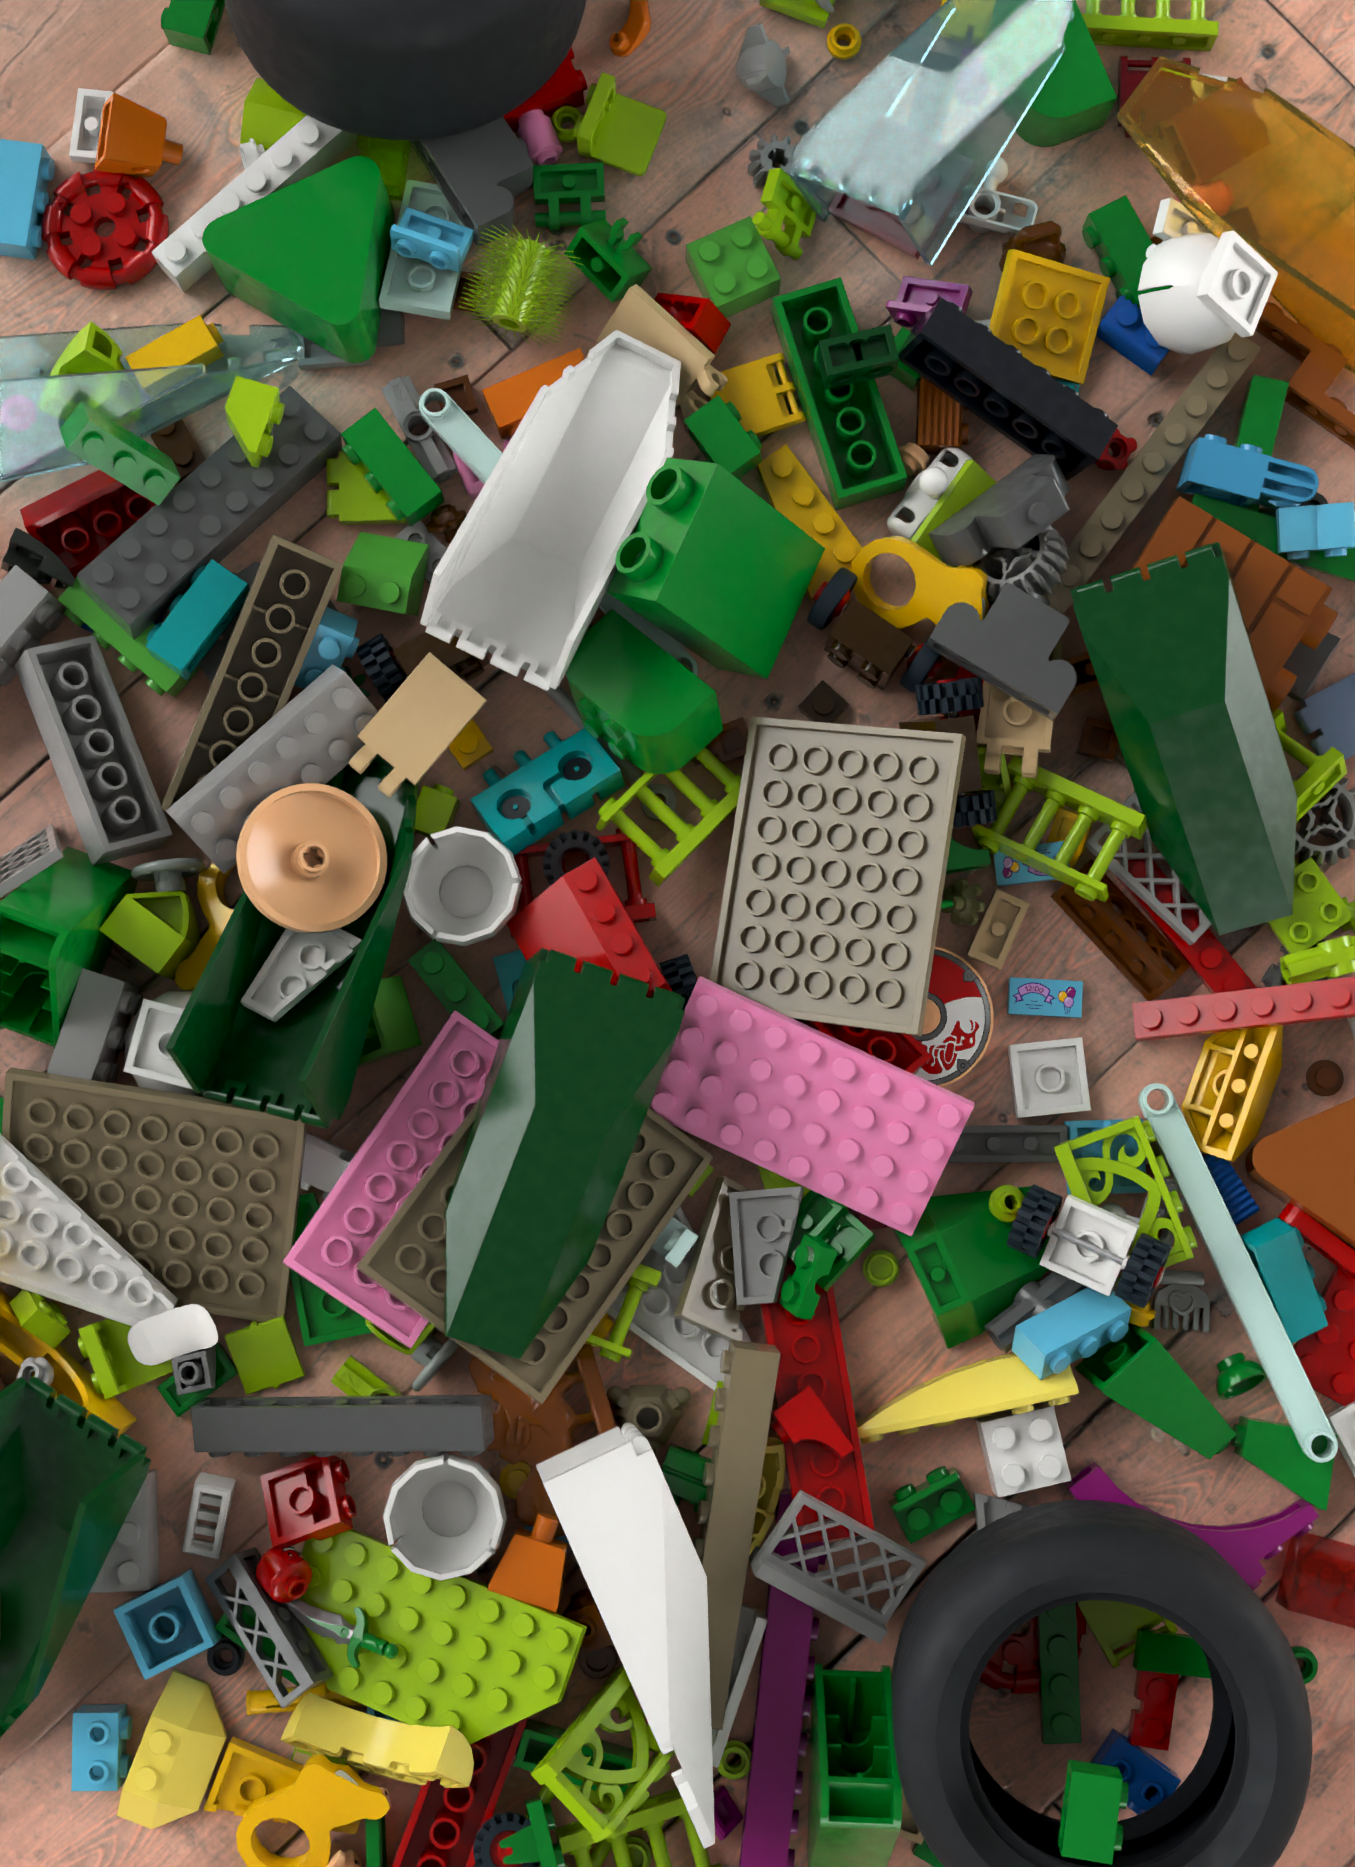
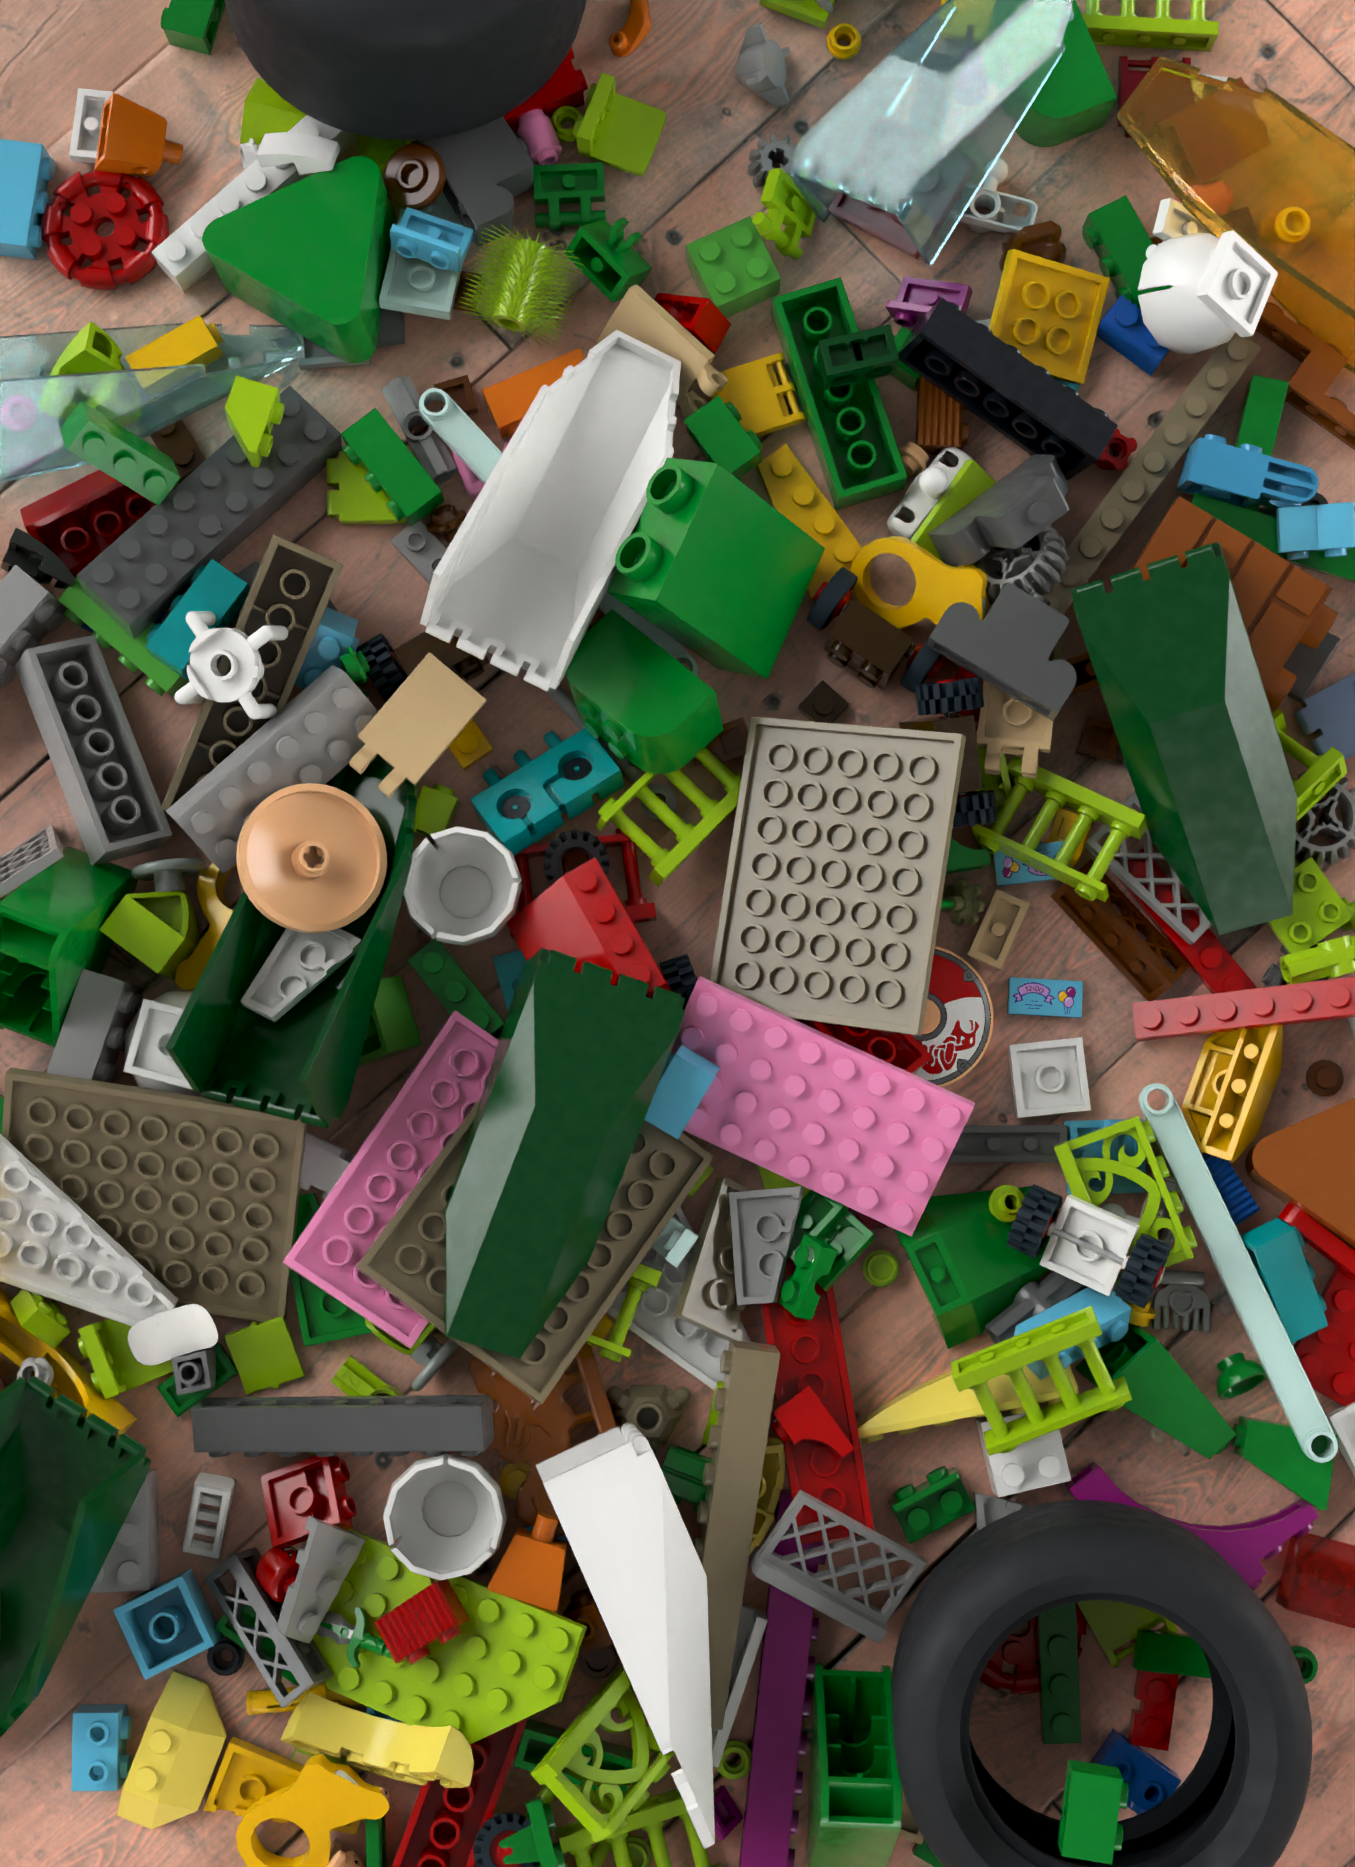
bright green slope [337,532,430,616] -> none
none -> white plate [174,611,288,720]
none -> white slope [256,132,341,175]
none -> light grey wing [276,1516,366,1644]
none -> green plate [339,646,371,683]
none -> red brick [374,1579,469,1665]
none -> reddish brown wheel [383,143,446,210]
none -> medium azure brick [644,1045,720,1139]
none -> lime fence [950,1305,1132,1456]
none -> yellow plate [1274,207,1311,244]

